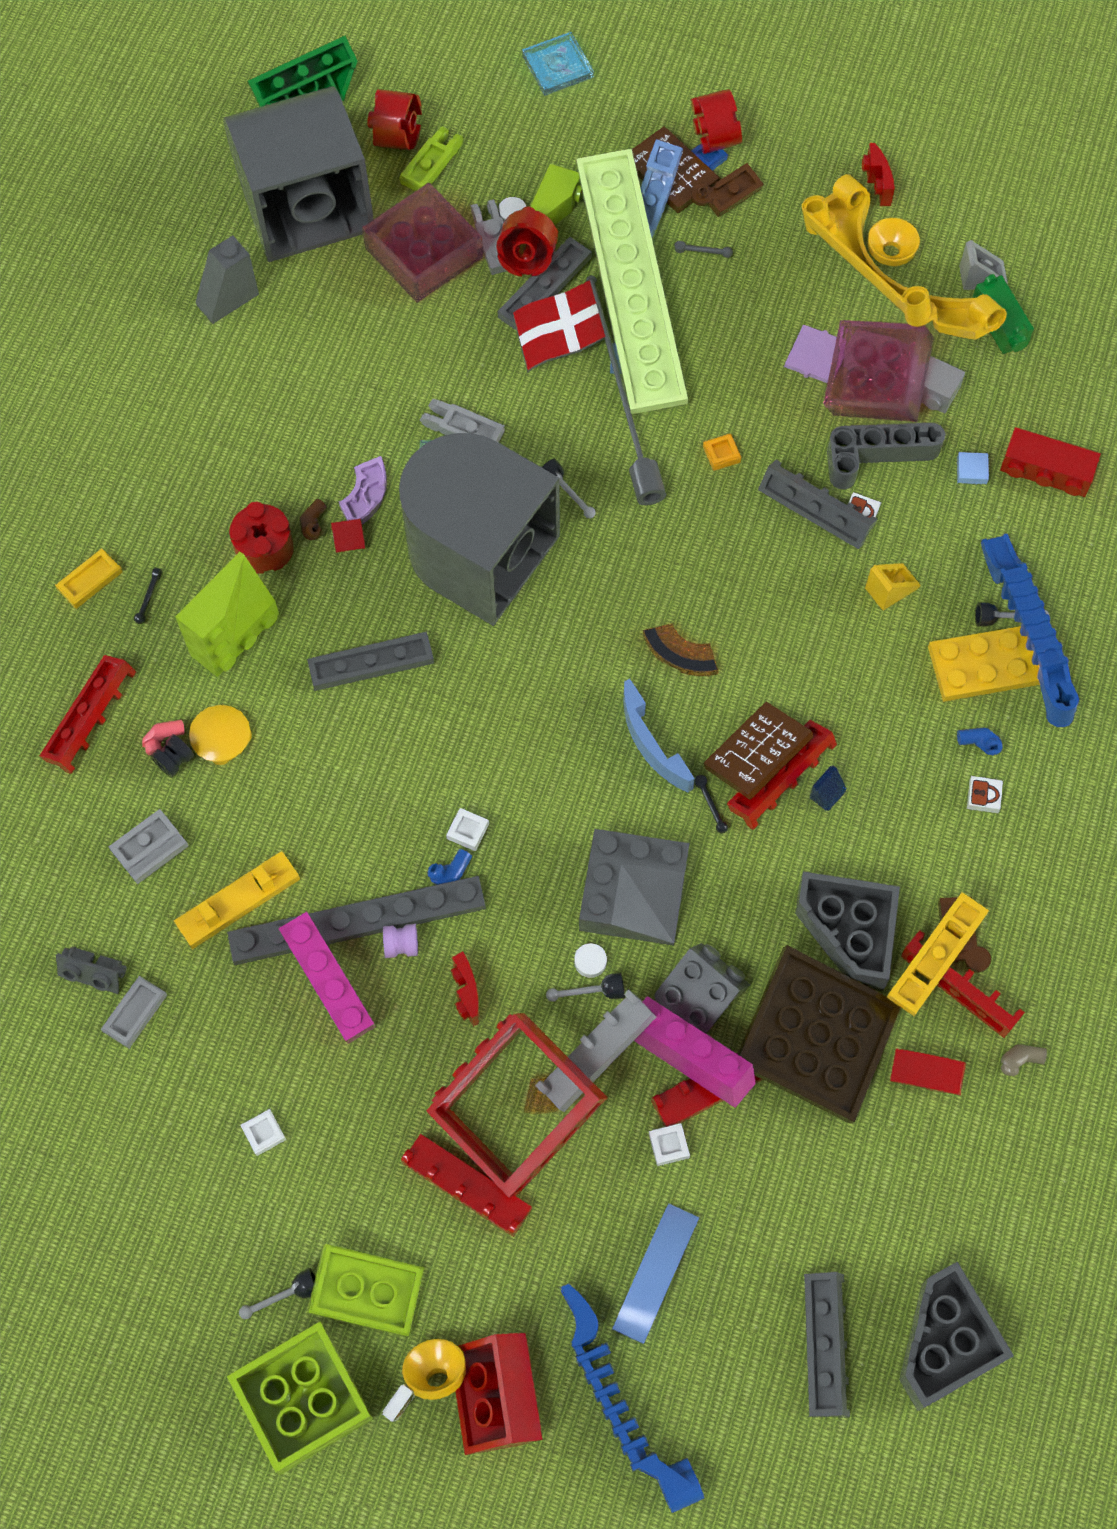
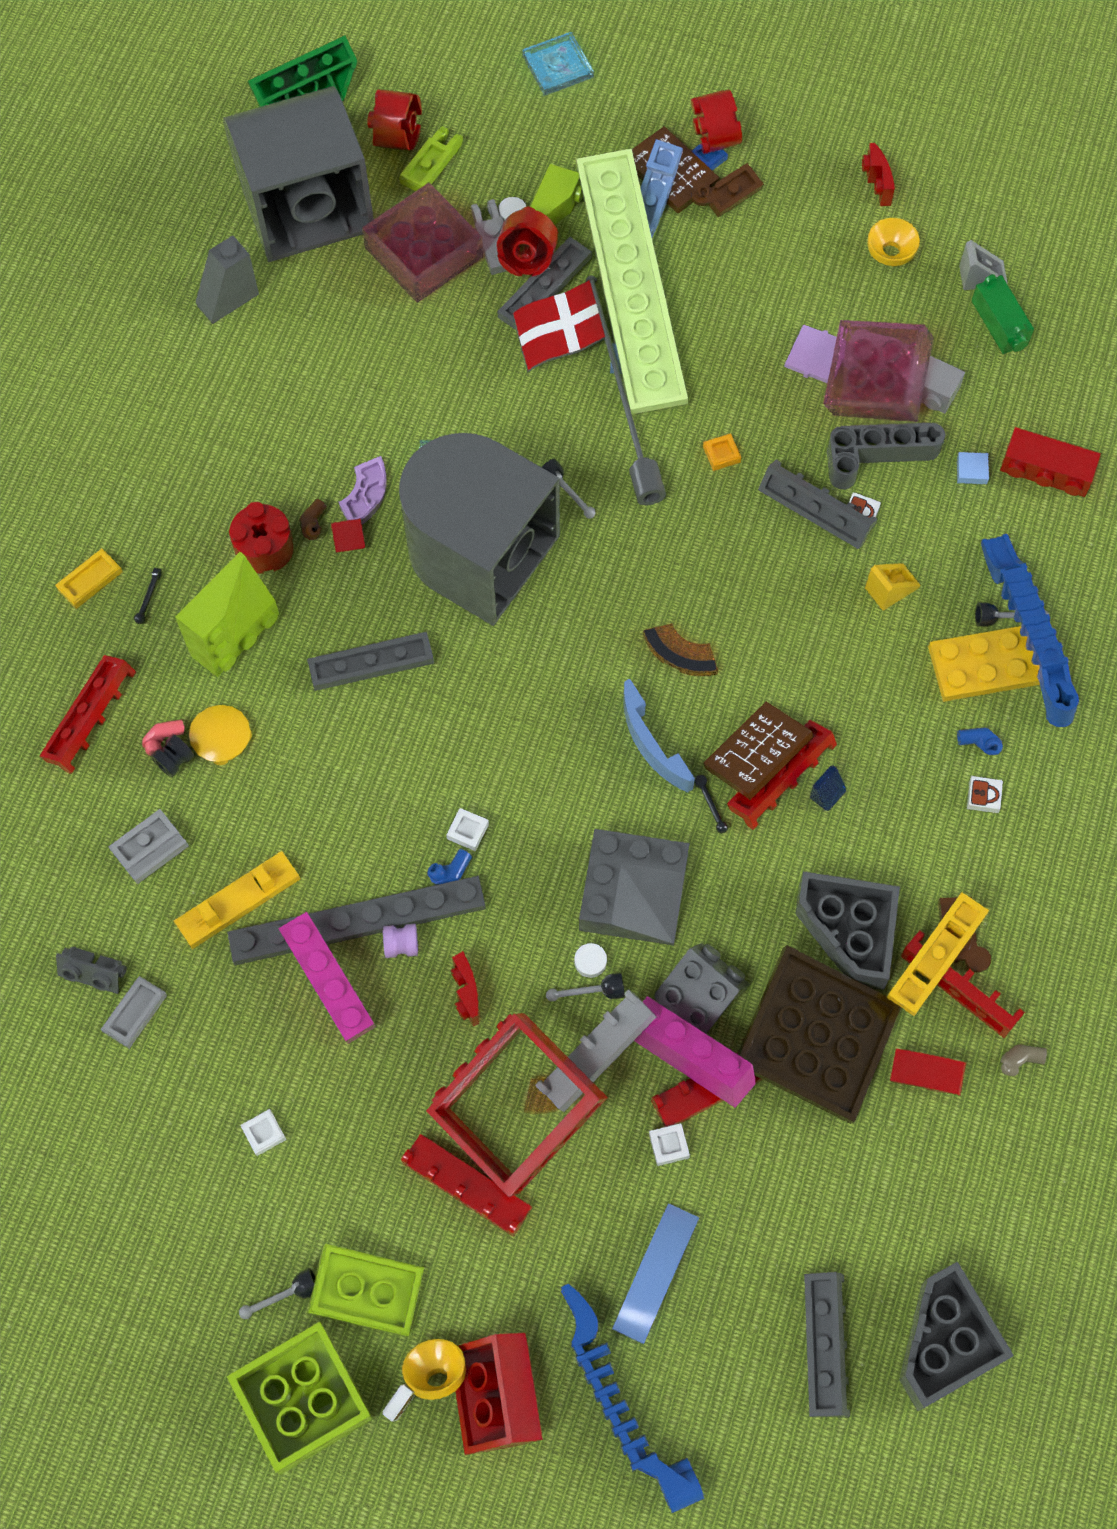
light grey hinge [420,399,505,443] -> none
dark grey hinge [674,241,733,258] -> none
yellow panel [802,174,1007,340] -> none

